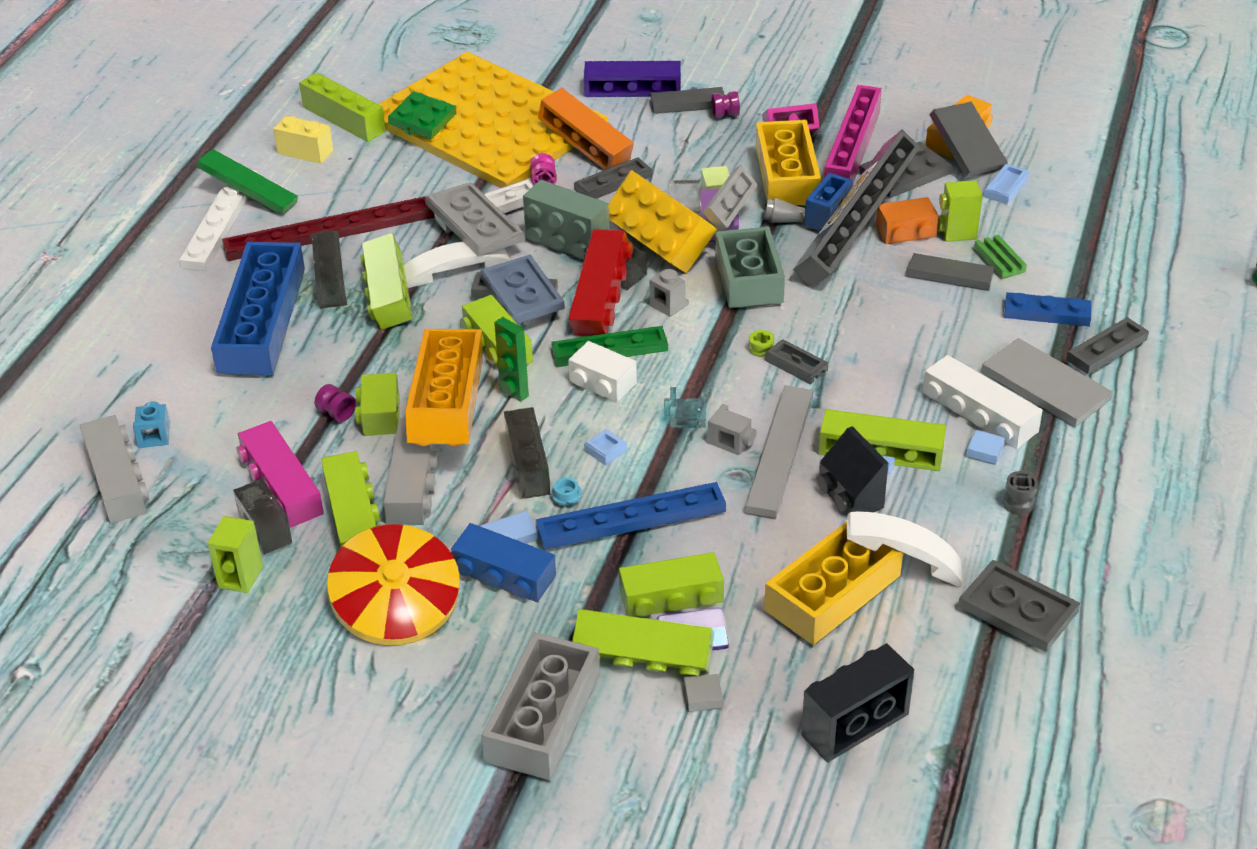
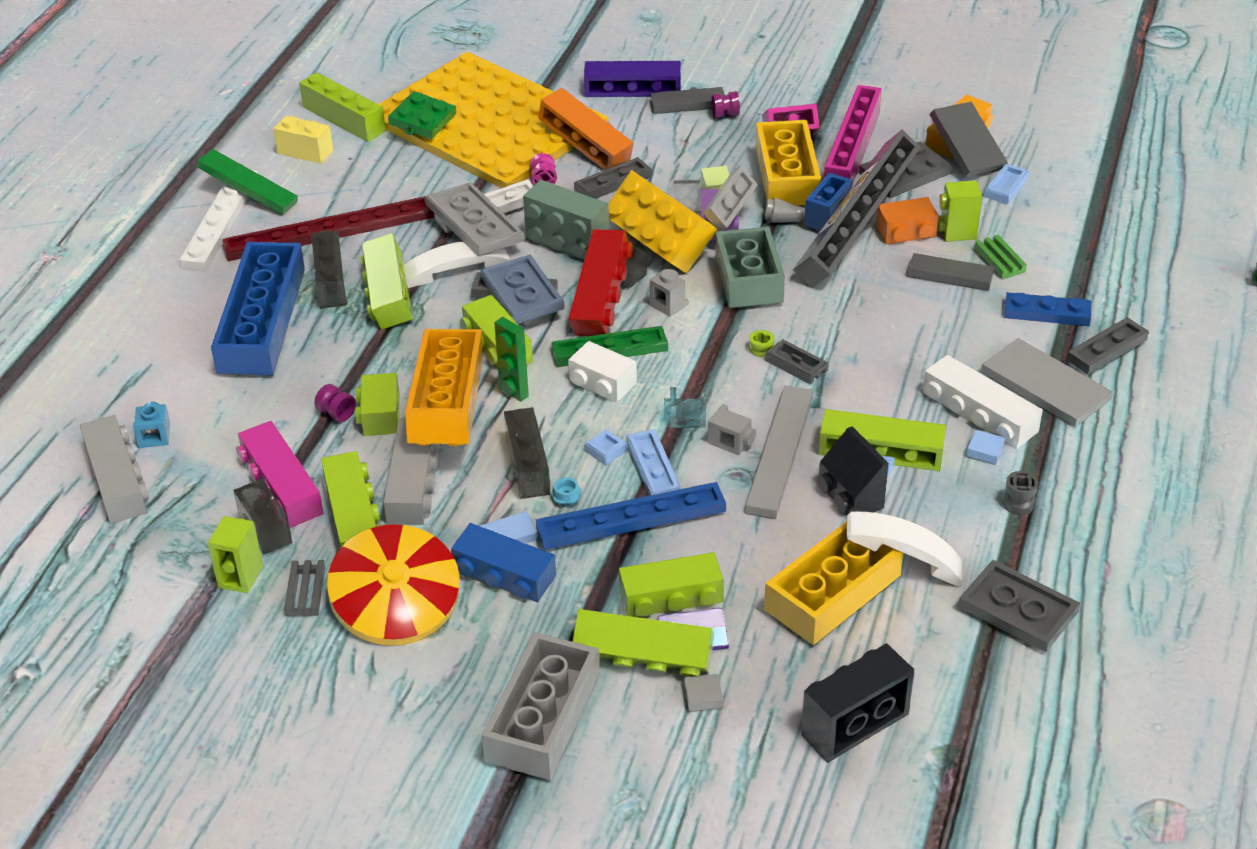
none -> dark grey tile [284,560,325,616]
none -> light blue tile [626,429,682,496]

